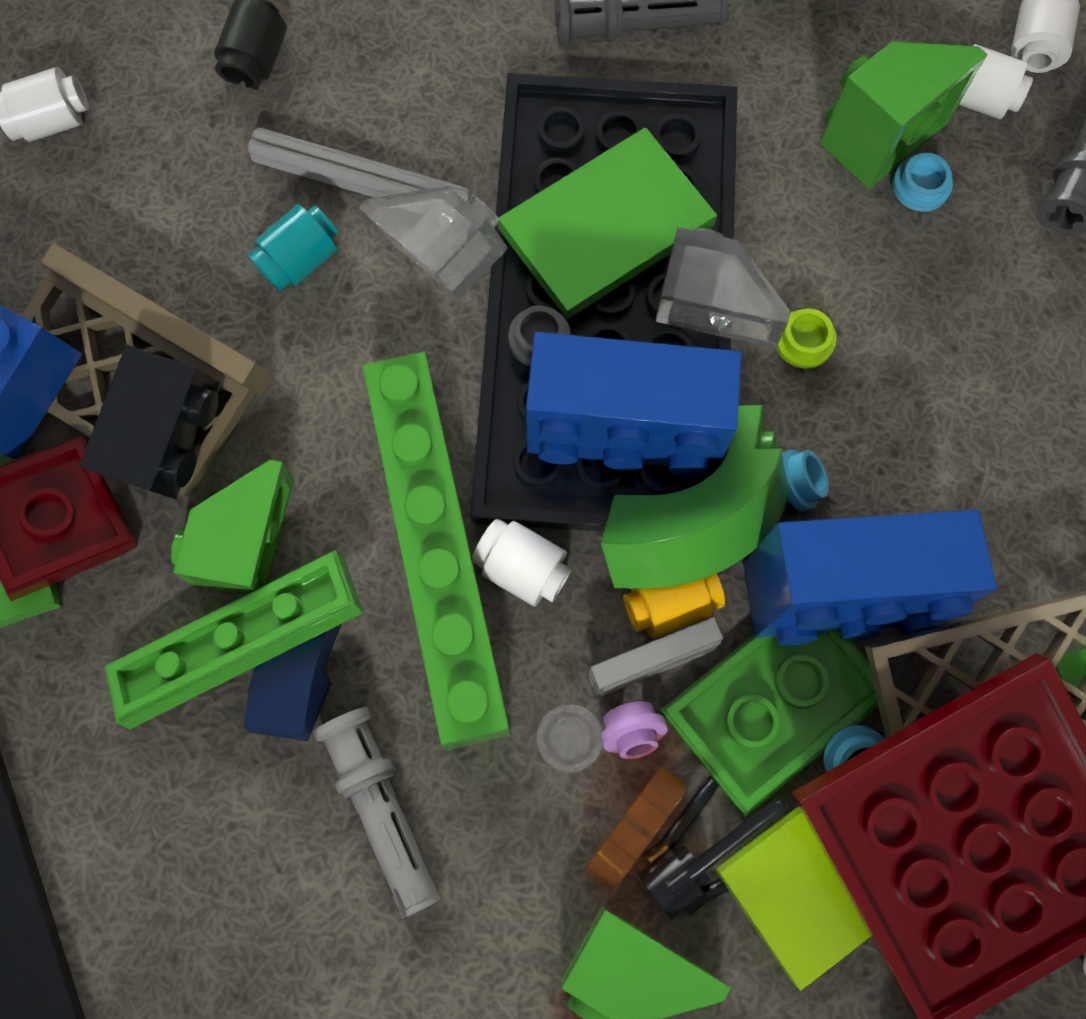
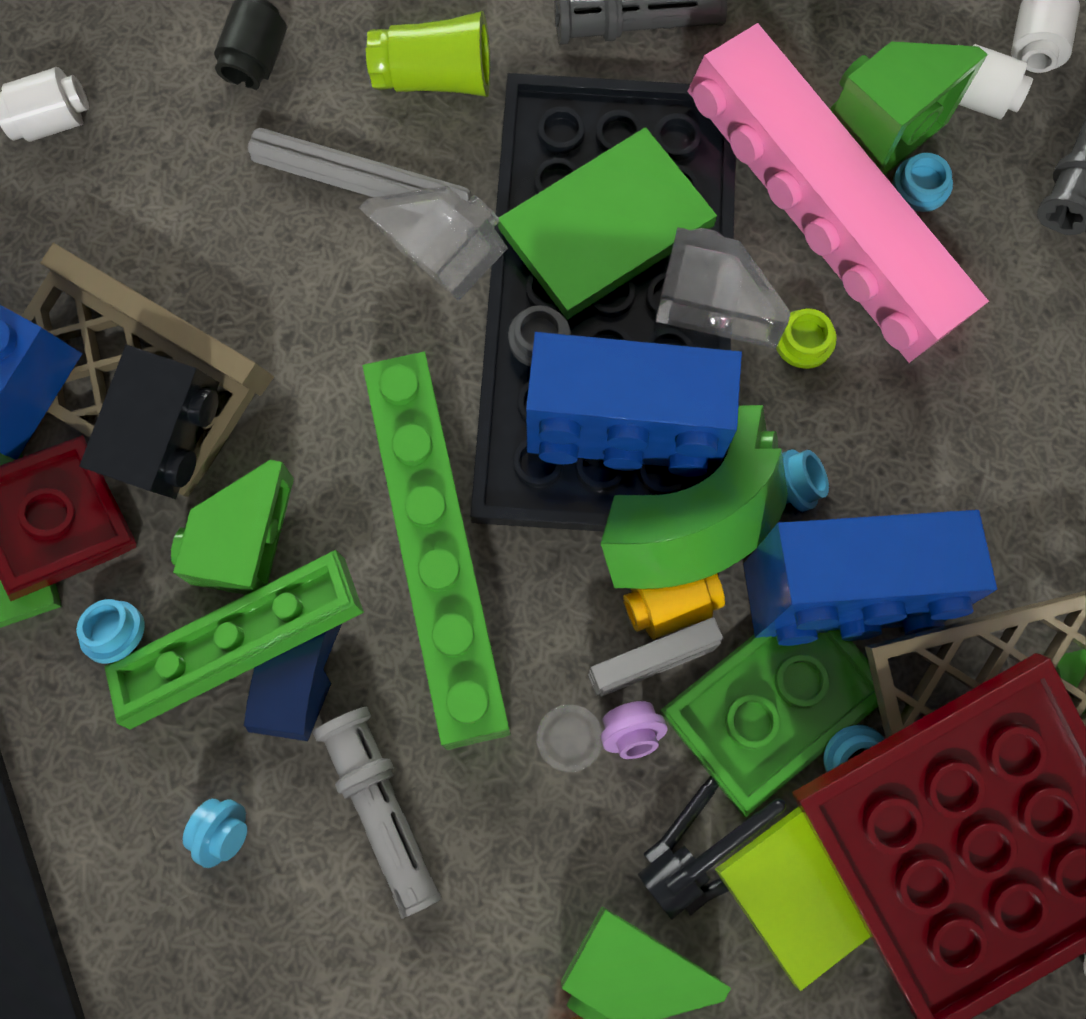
teal brick [247,203,339,292] -> none
white brick [472,518,572,607] -> none
clear orange beam [584,764,688,891] -> none
none -> medium azure plate [76,599,145,664]
none -> medium azure plate [183,799,247,868]
none -> lime plant [366,11,490,97]
none -> bright pink brick [688,23,989,363]

